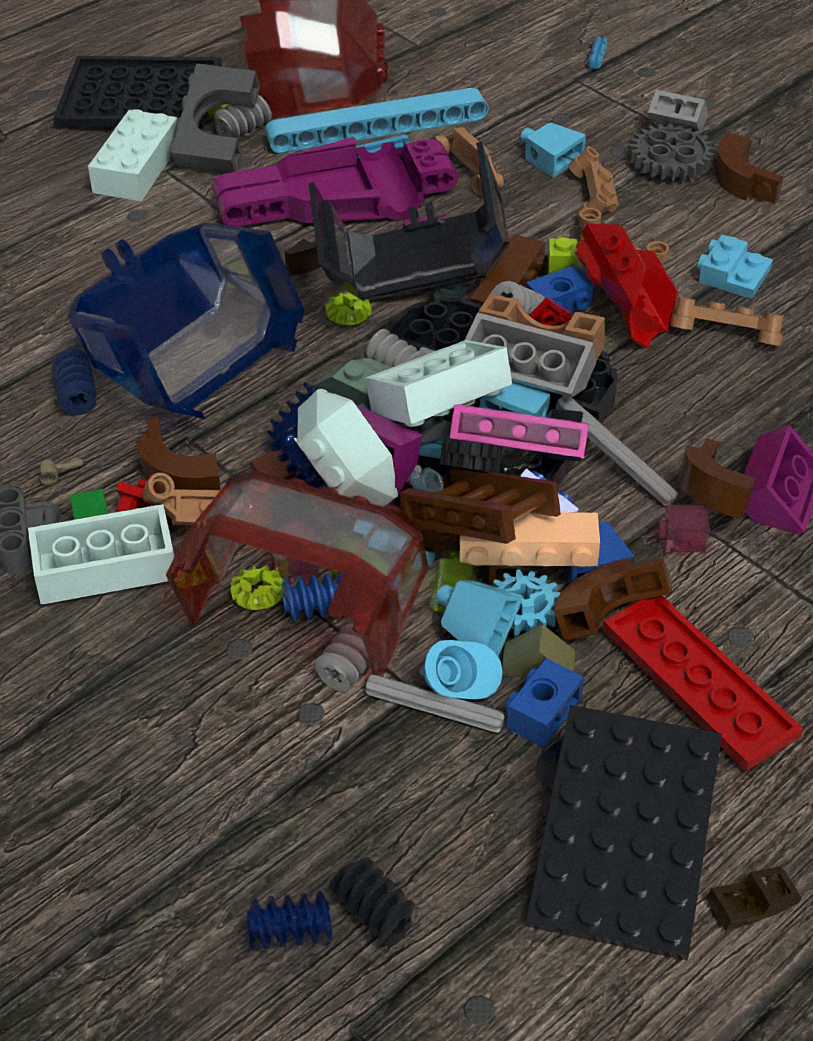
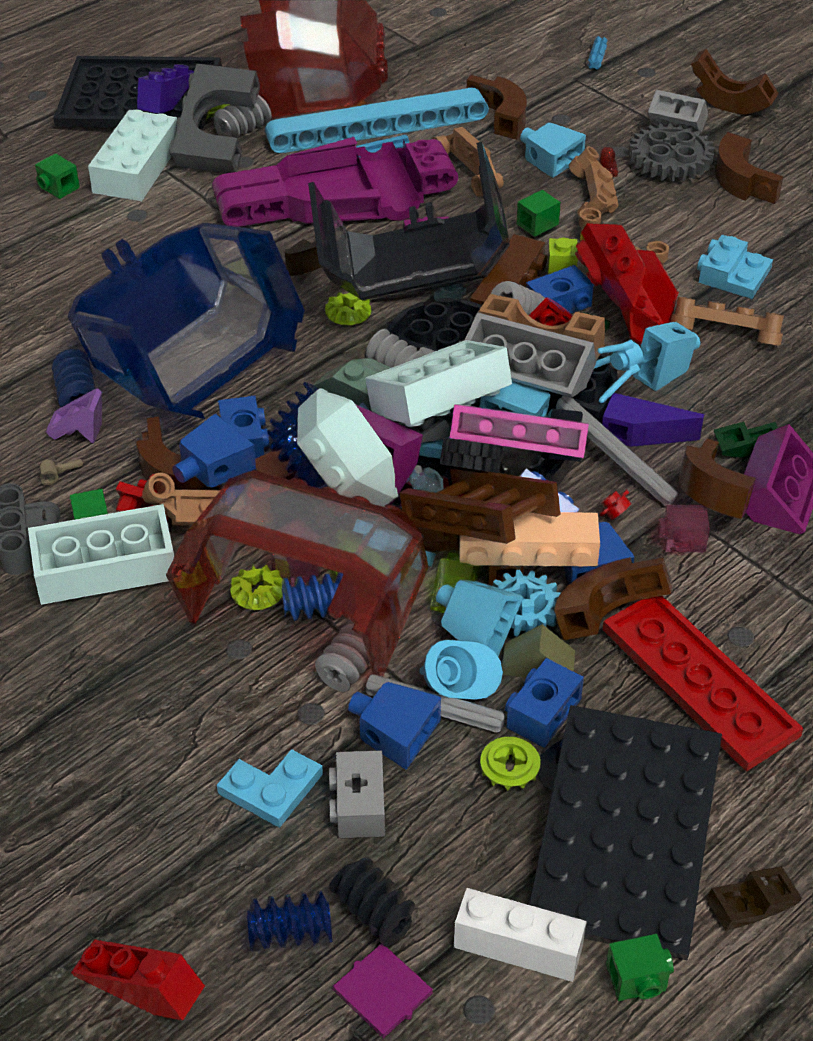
none -> green brick [35,153,80,199]
none -> medium lavender slope [46,388,102,443]
none -> red slope [71,939,205,1021]
none -> dark purple slope [137,64,194,114]
none -> blue torso [172,414,256,488]
none -> medium azure plate [217,749,323,828]
none -> blue brick [218,396,270,459]
none -> light grey brick [329,750,385,838]
none -> magenta piece [333,944,433,1039]
none -> blue torso [348,682,441,770]
none -> white brick [454,888,586,982]
none -> reddish brown arch [466,75,527,140]
none -> lime gear [480,737,540,791]
none -> green brick [516,190,561,237]
none -> medium azure plant [594,340,643,403]
none -> clear red piece [598,147,618,177]
none -> red plate [599,489,631,520]
none -> dark purple slope [602,393,705,447]
none -> green brick [606,934,674,1001]
none -> medium azure torso [633,322,700,391]
none -> reddish brown arch [690,49,779,114]
none -> dark green slope [714,421,778,457]

